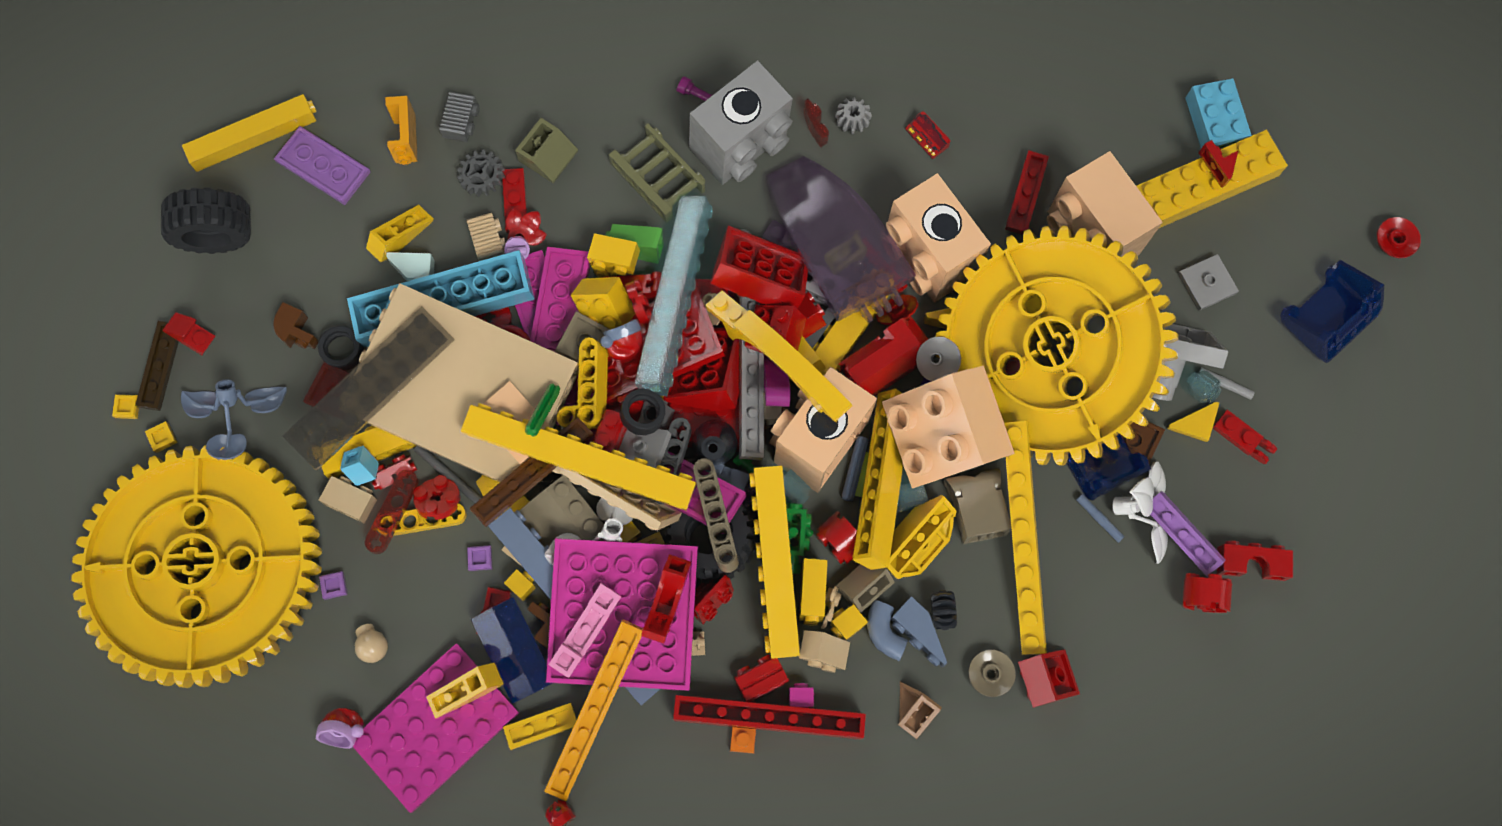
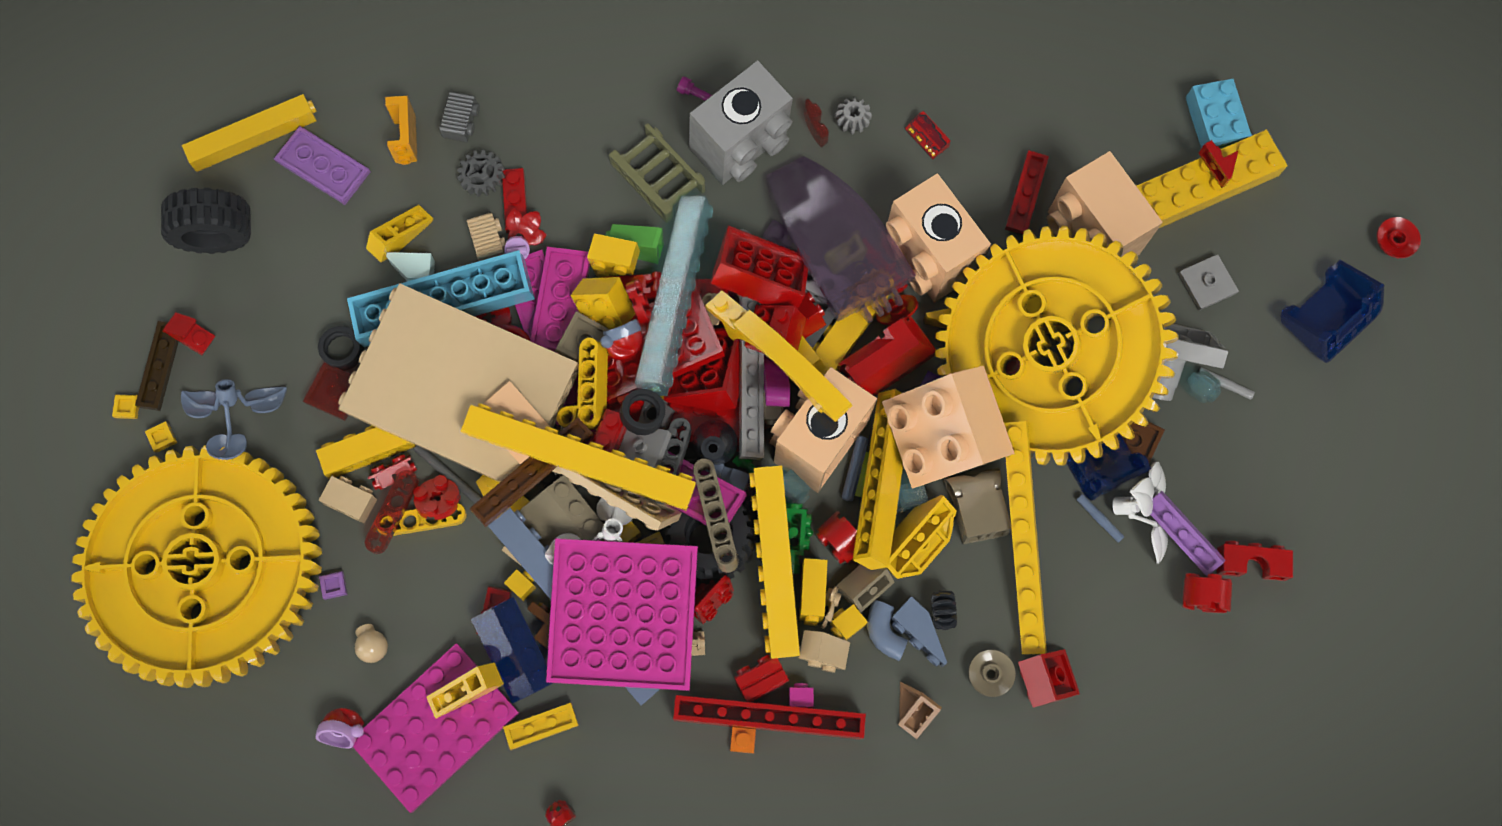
reddish brown brick [273,302,319,350] -> none
clear smoke plate [283,307,455,470] -> none
medium azure panel [340,446,379,486] -> none
medium lavender tile [467,545,492,571] -> none
olive slope [515,118,578,183] -> none
green axle [525,383,560,437] -> none
light orange plate [544,619,643,801] -> none
bright pink slope [549,583,622,678] -> none
red arch [641,554,692,644] -> none
light grey dish [916,337,961,381] -> none
yellow tile [1167,402,1219,442] -> none
red hinge [1213,409,1277,464] -> none

